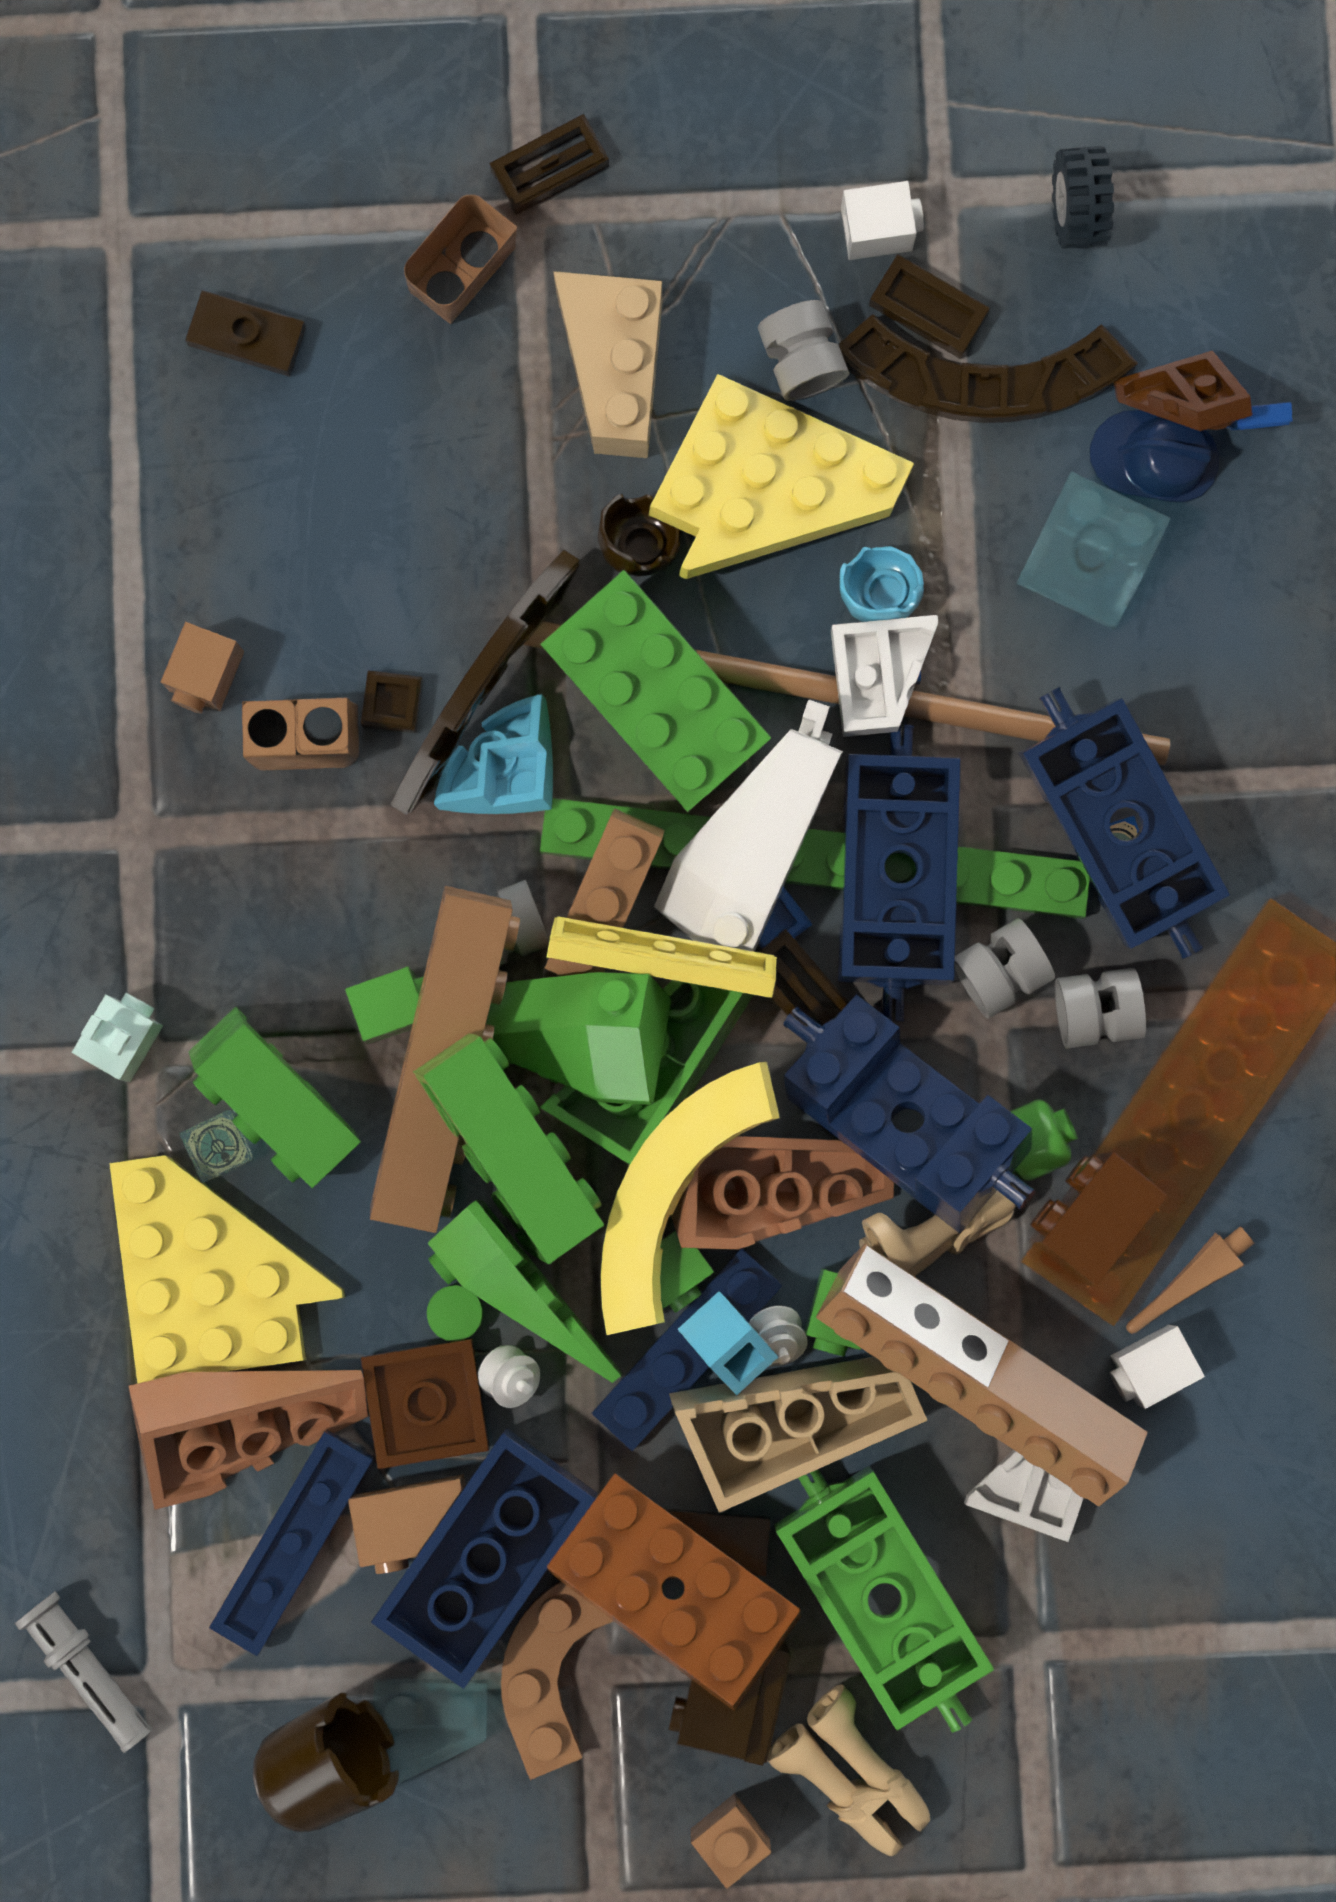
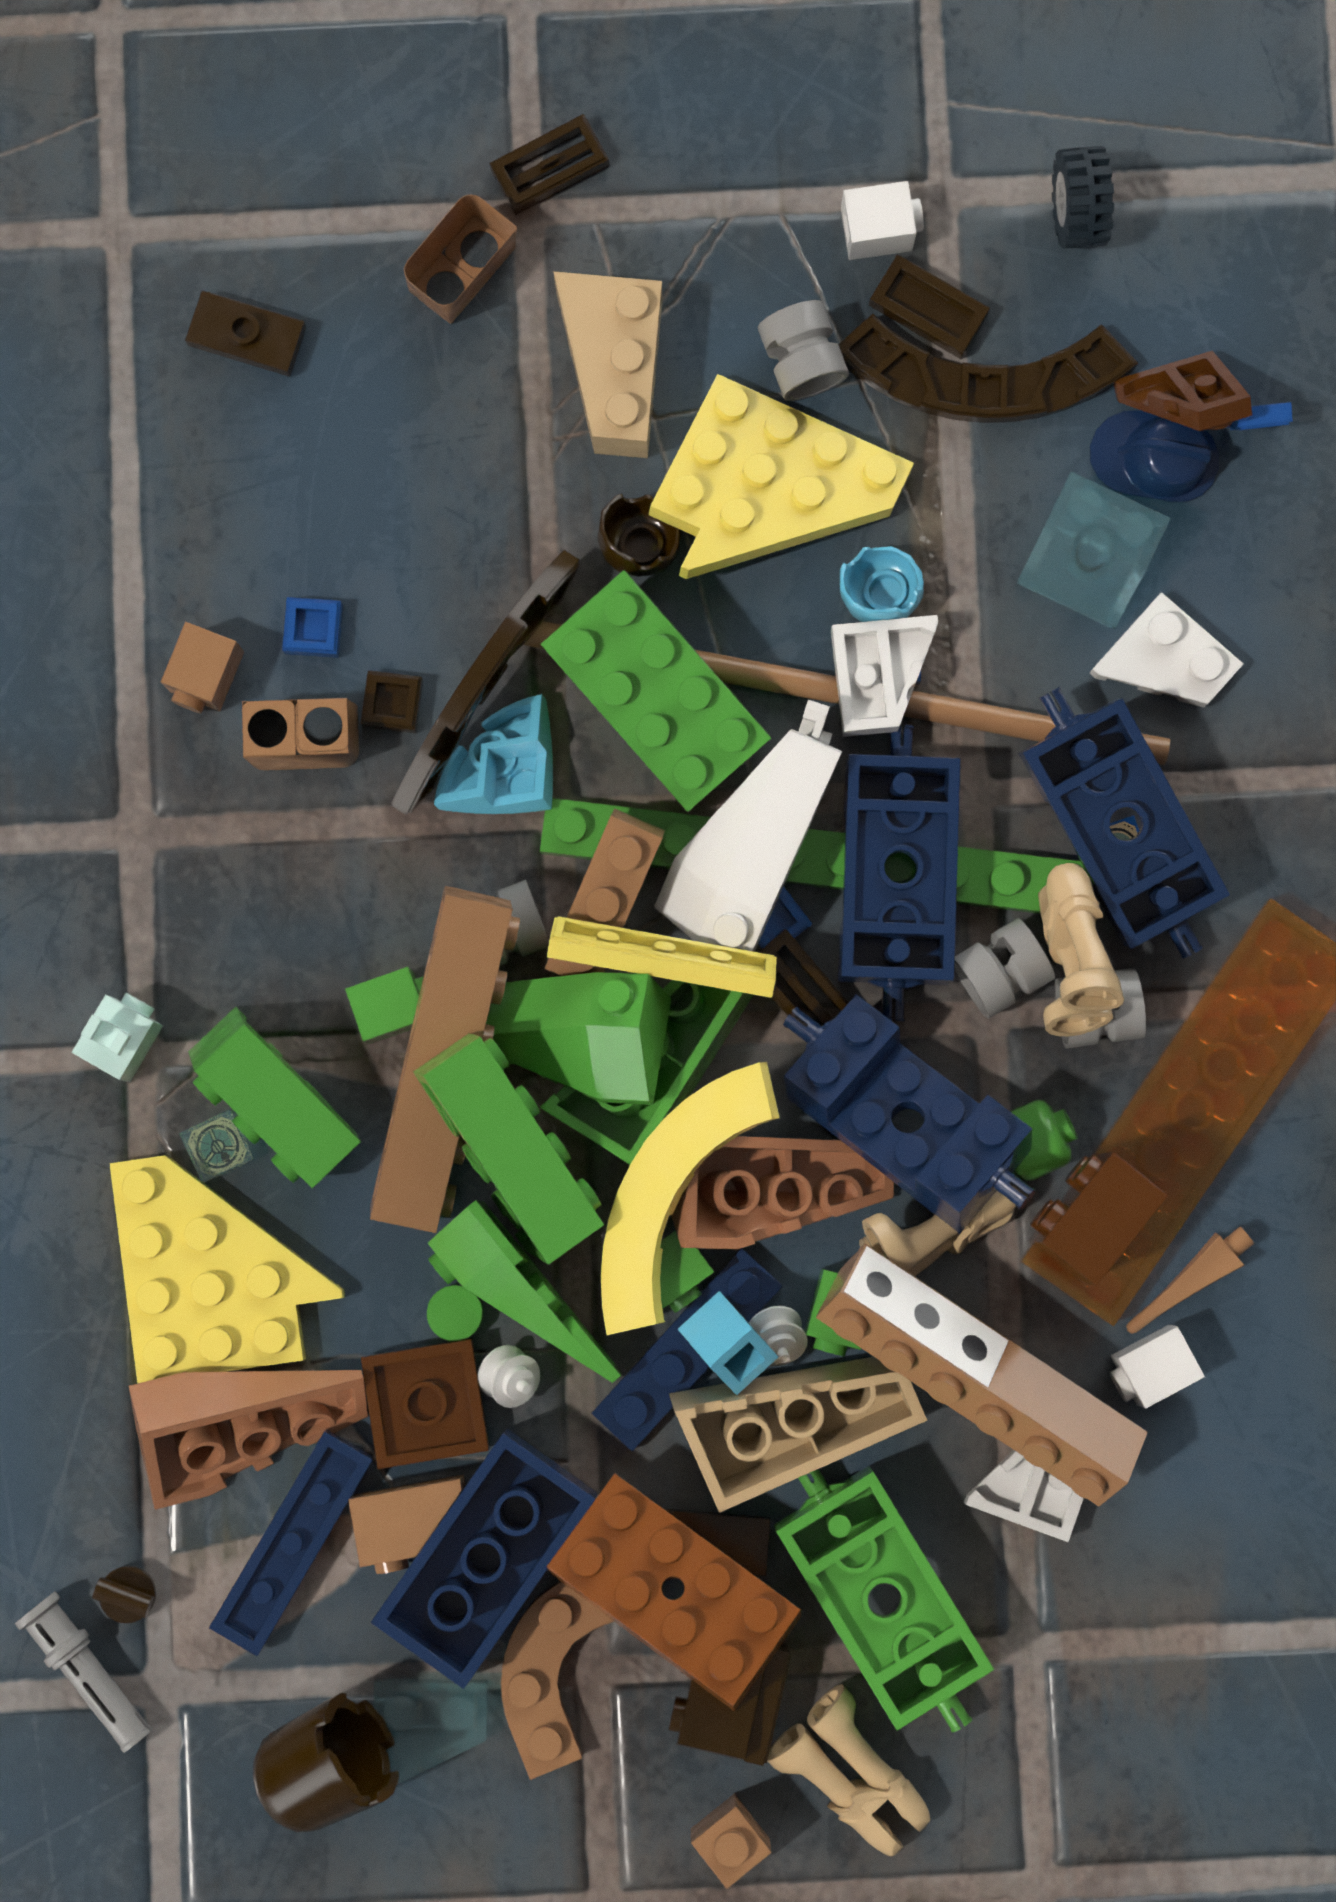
none -> dark brown plate [92,1566,156,1624]
none -> blue tile [282,597,343,658]
none -> tan piece [1038,863,1124,1037]
none -> white wing [1090,592,1244,708]

